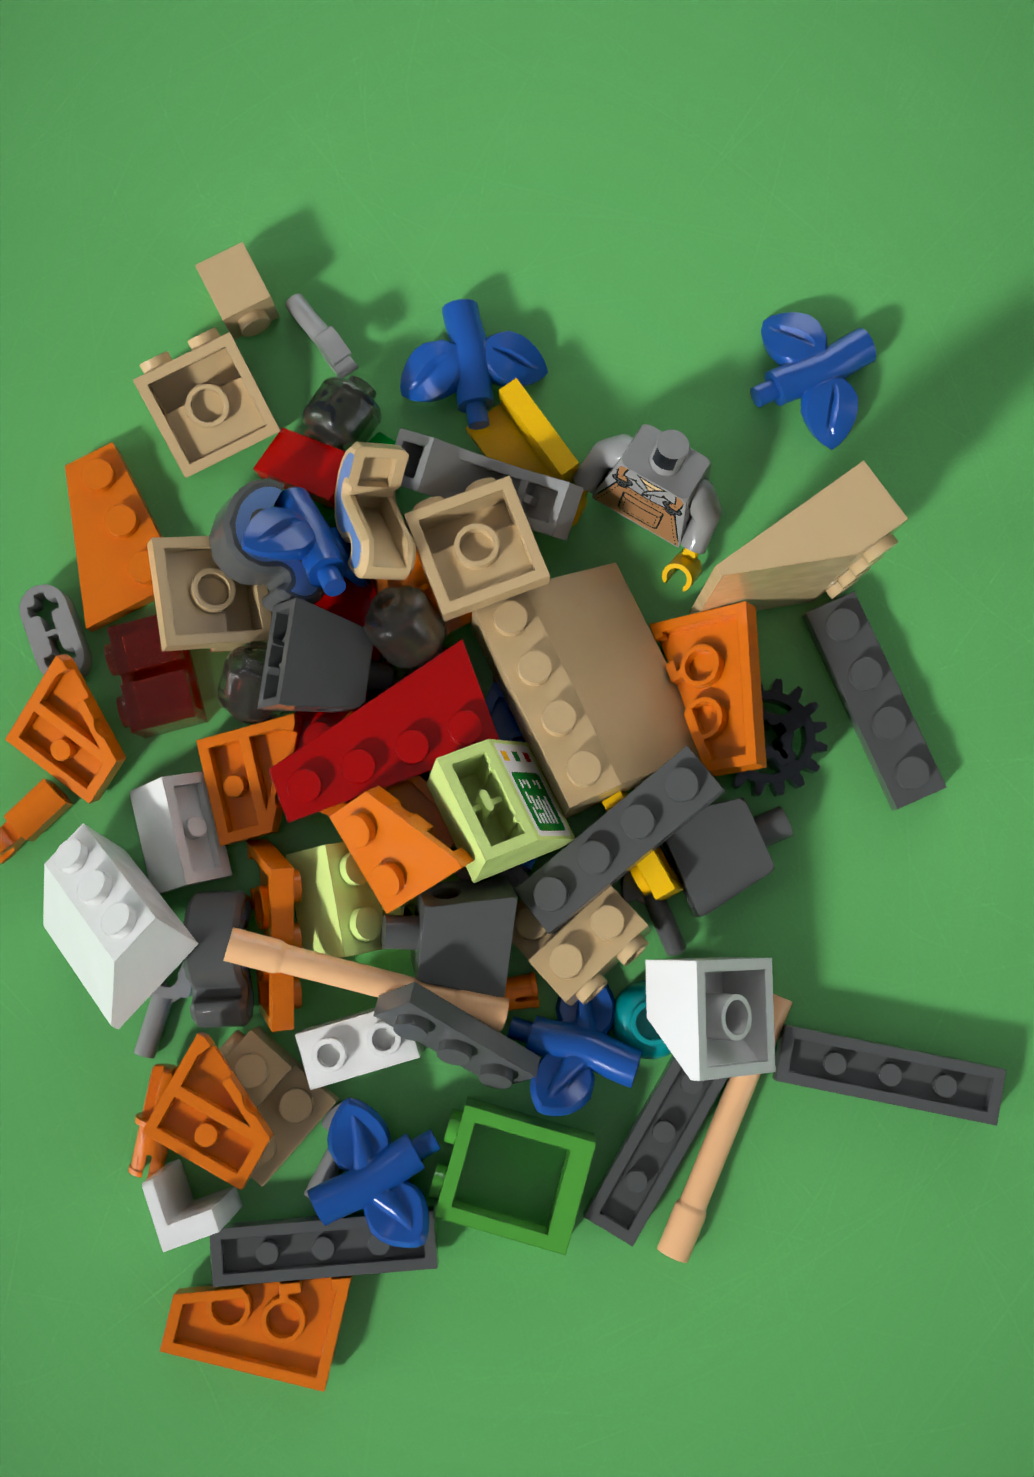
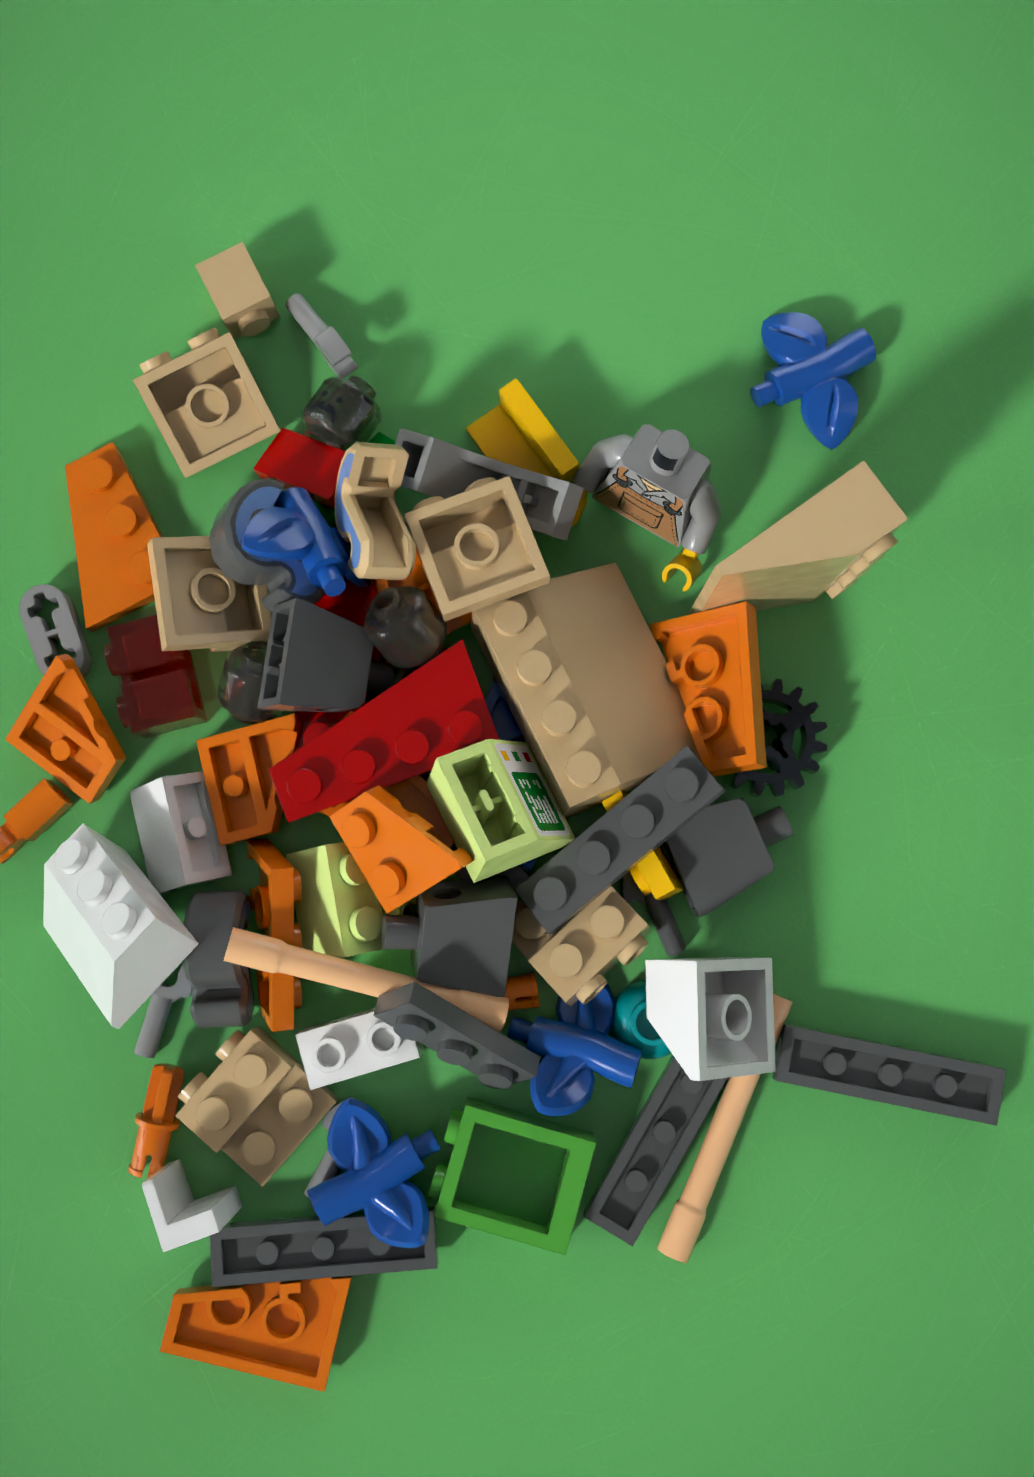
orange wing [141,1031,274,1190] -> none
blue plant [400,299,548,430] -> none
dark grey plate [802,591,947,810] -> none

